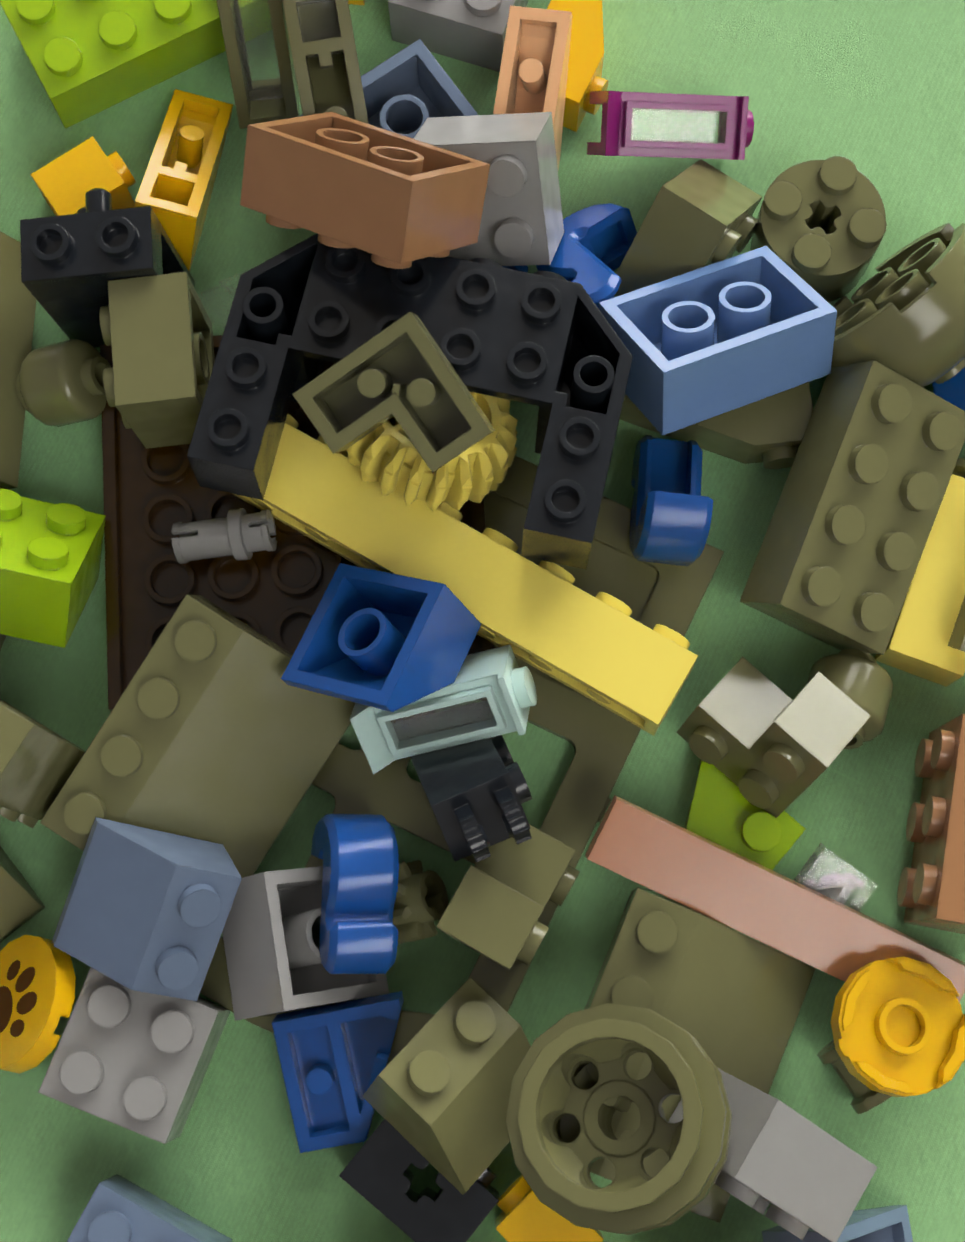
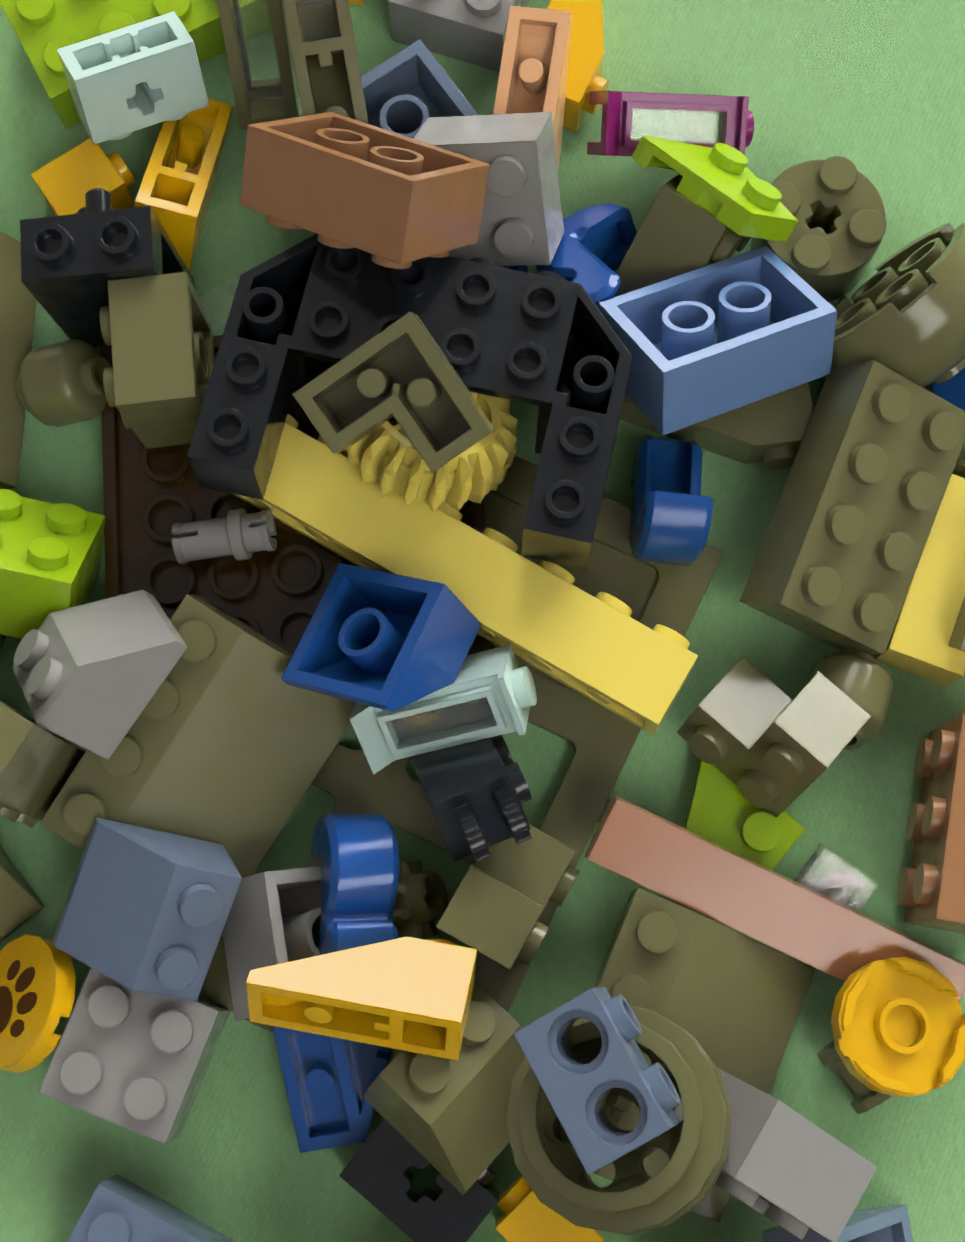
none -> light grey slope [12,590,187,760]
none -> light aqua brick [57,11,210,145]
none -> yellow slope [246,936,477,1061]
none -> sand blue brick [513,987,681,1175]
none -> lime wing [632,135,798,242]

